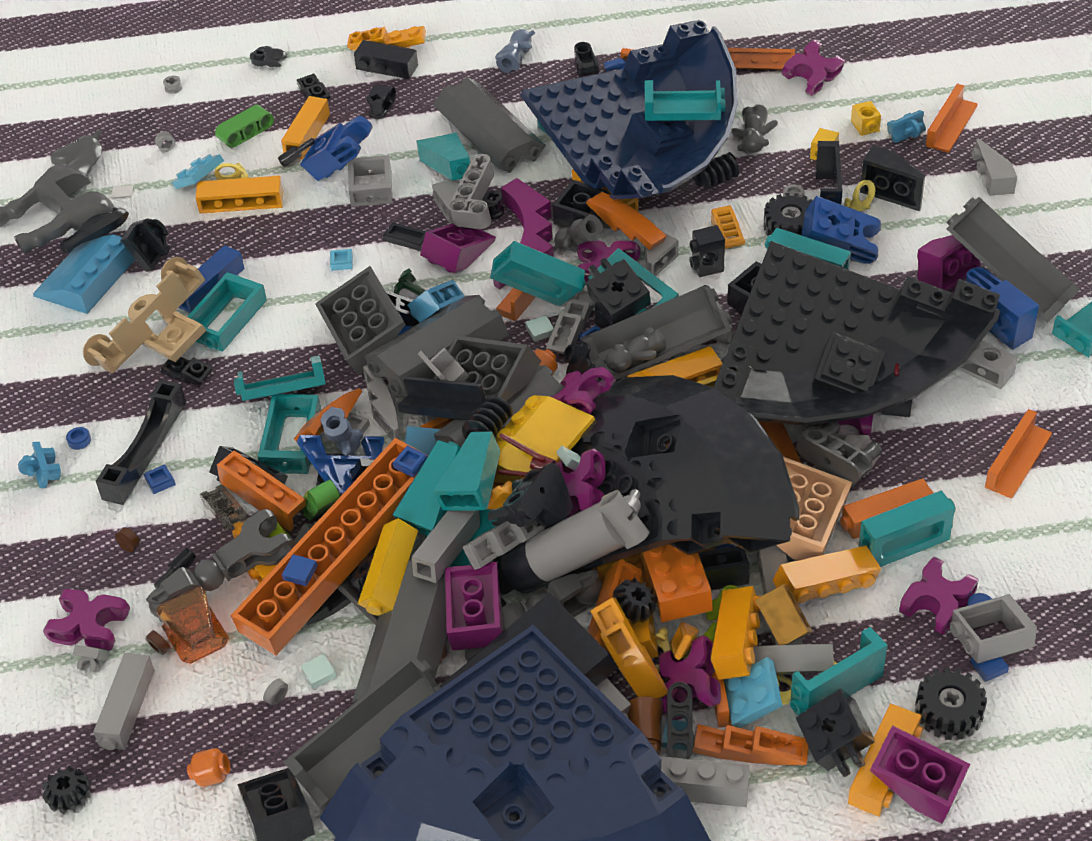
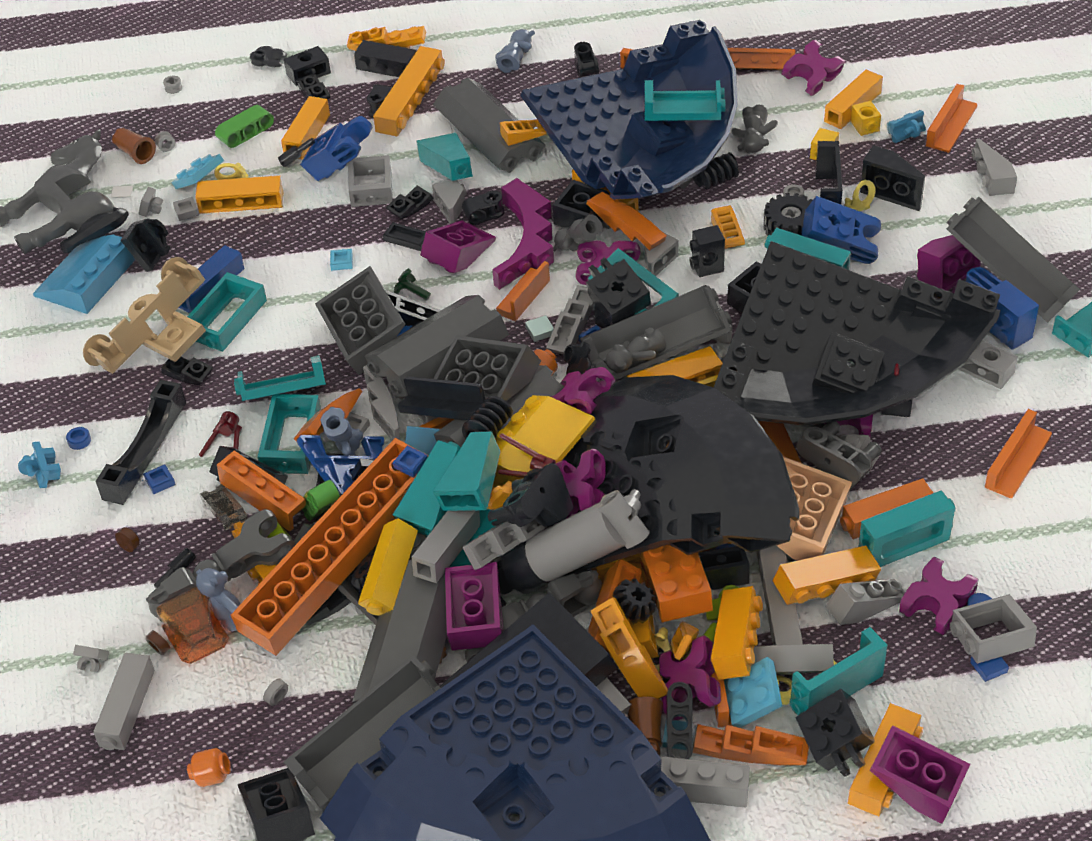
black gear [42,766,91,815] -> none
magenta piece [43,589,130,651] -> none
blue tile [282,554,318,587] -> none
light aqua tile [300,654,336,689] -> none
dark azure slope [408,280,465,323] -> none
light grey panel [417,348,469,382] -> none
light grey beam [449,154,494,229] -> none
teal piece [490,241,585,306] -> none
light aqua tile [556,445,581,471] -> none
blue arm [604,58,626,72] -> none
pearl gold panel [756,585,813,645] -> none
black bush [915,668,987,740] -> none
none -> dark orange plant [112,128,156,164]
none -> light grey tile [138,187,163,217]
none -> light grey plate [173,196,199,221]
none -> sand blue piece [196,568,240,632]
none -> dark red plant [199,411,242,457]
none -> black brick [283,46,331,86]
none -> light orange brick [373,46,445,137]
none -> black slope [386,185,433,219]
none -> light orange slope [500,119,547,146]
none -> light orange brick [824,69,883,129]
none -> light grey slope [825,579,905,625]

